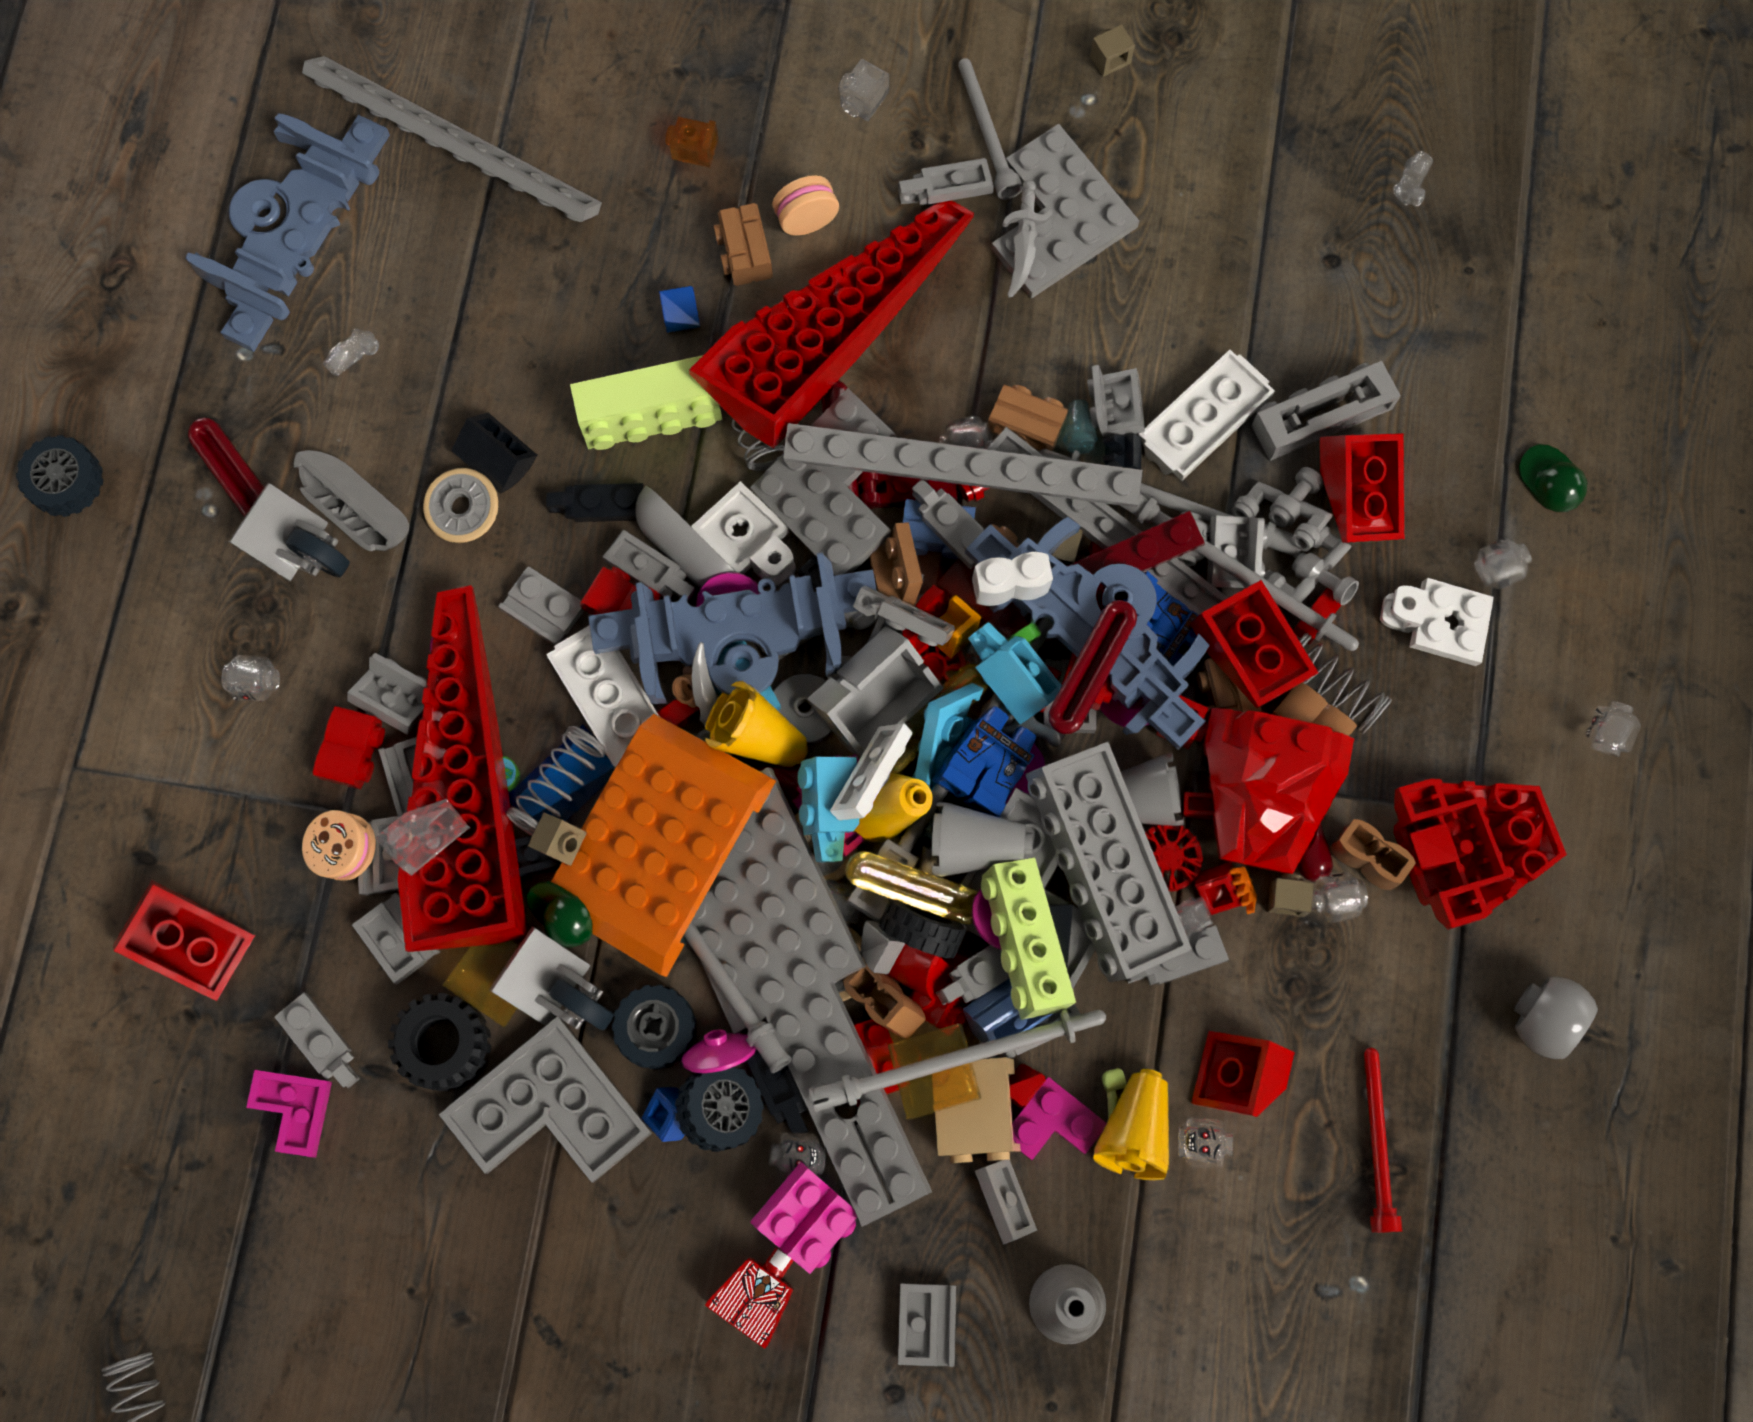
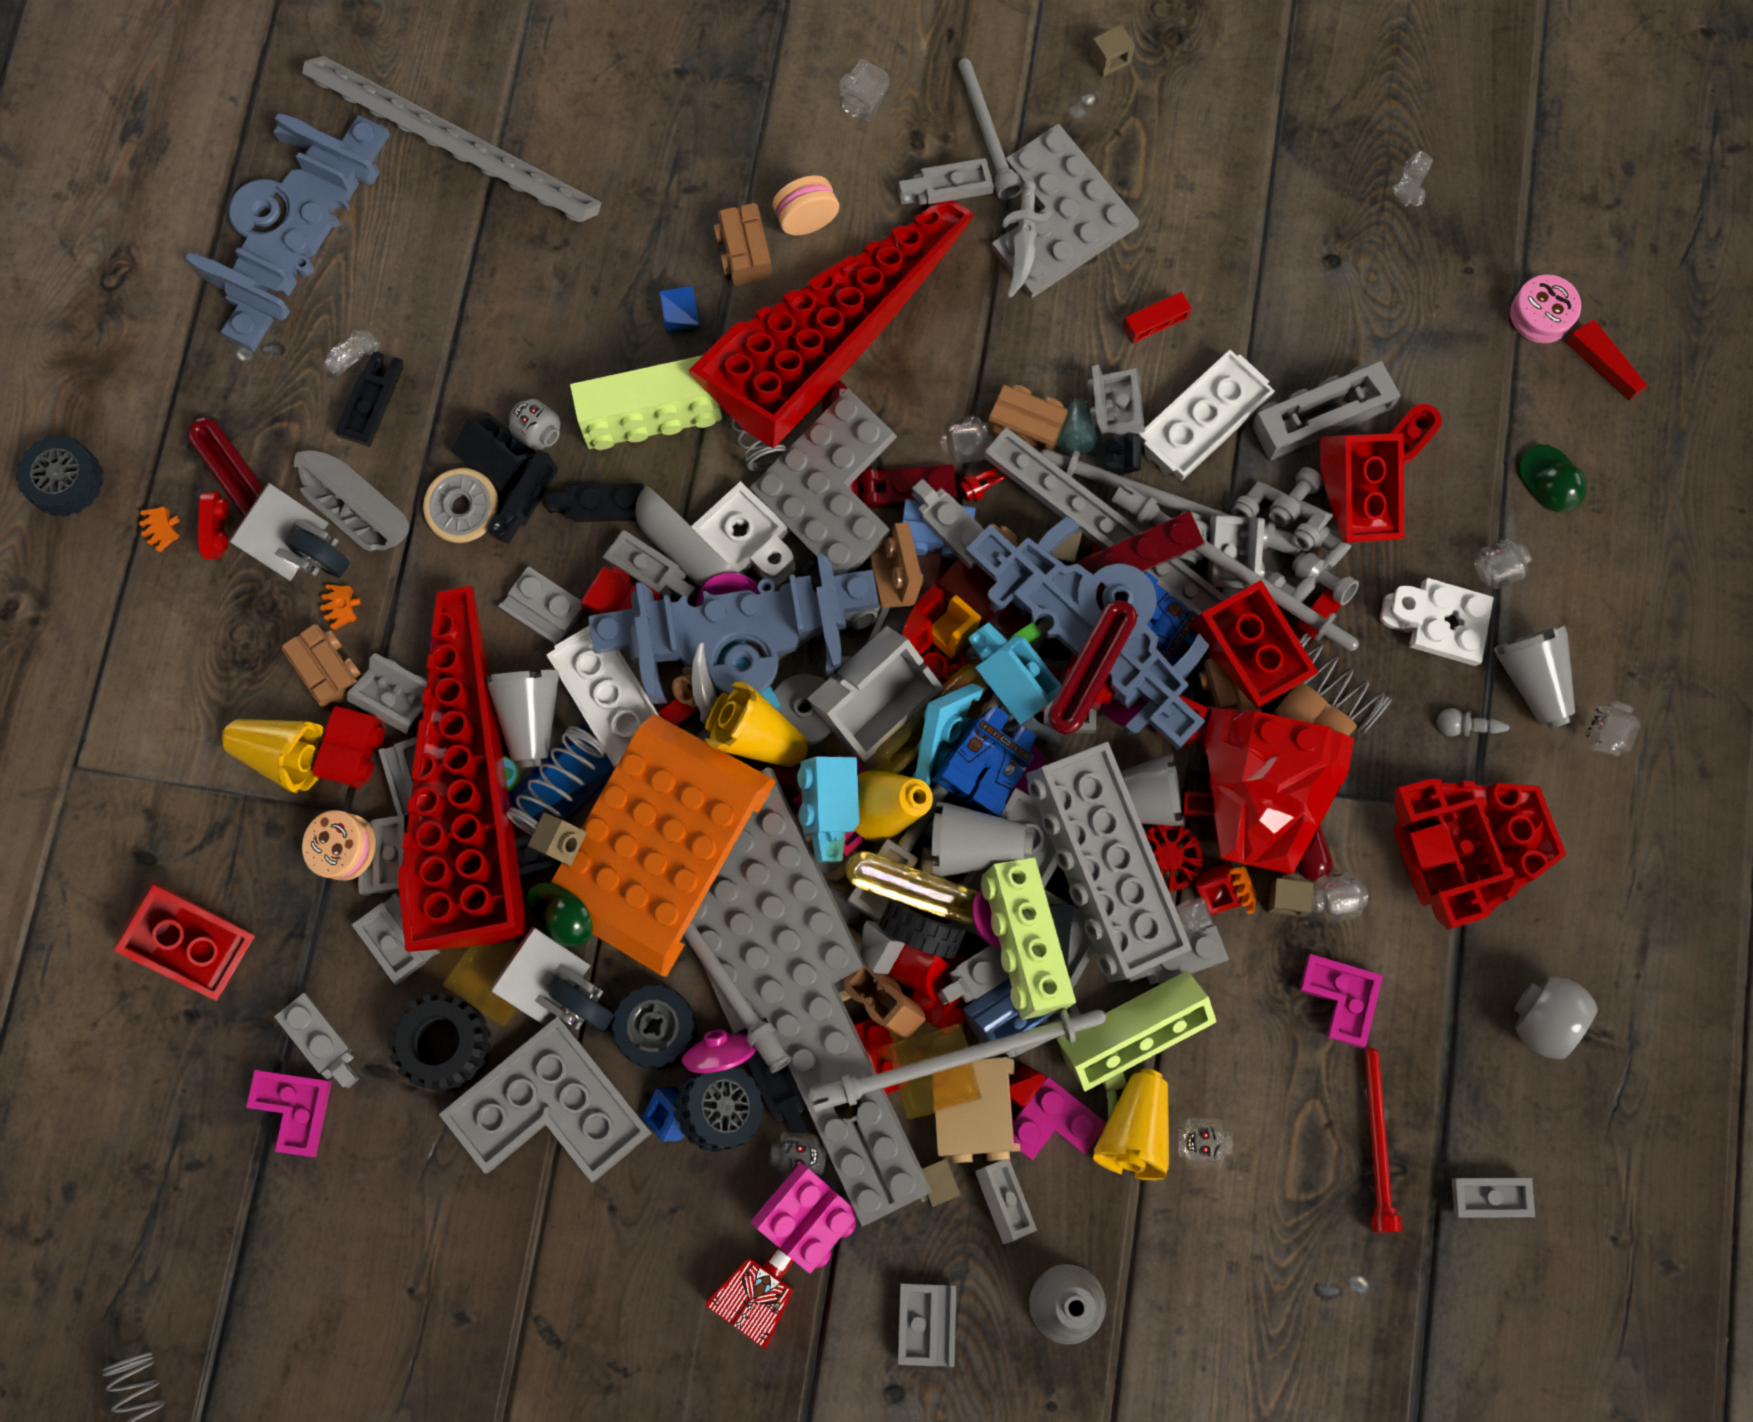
clear head [221,655,280,702] -> none
clear slope [375,799,470,876] -> none
clear orange brick [665,116,719,168] -> none
light grey plate [783,423,1143,507] -> none
white plate [830,723,913,820] -> none
light grey hinge [853,586,955,646] -> none
white brick [972,552,1053,606] -> none
red slope [1191,1031,1295,1117] -> none
medium nougat brick [1330,819,1416,891] -> none
none -> orange piece [139,506,181,552]
none -> red plate [198,491,229,560]
none -> yellow cone [222,719,326,793]
none -> medium nougat brick [281,624,362,711]
none -> orange piece [320,584,361,630]
none -> black hinge [335,351,404,447]
none -> light grey cone [486,670,559,768]
none -> black hinge [488,449,558,545]
none -> light grey head [509,399,561,450]
none -> dark tan plate [920,1159,961,1207]
none -> yellowish green brick [1057,970,1216,1092]
none -> red piece [1123,291,1192,344]
none -> dark pink plate [1299,954,1383,1049]
none -> red plate [1390,404,1442,465]
none -> light grey bar [1437,708,1510,737]
none -> light grey plate [1452,1178,1535,1218]
none -> light grey cone [1494,625,1575,728]
none -> bright pink head [1510,275,1581,343]
none -> red piece [1565,319,1647,401]

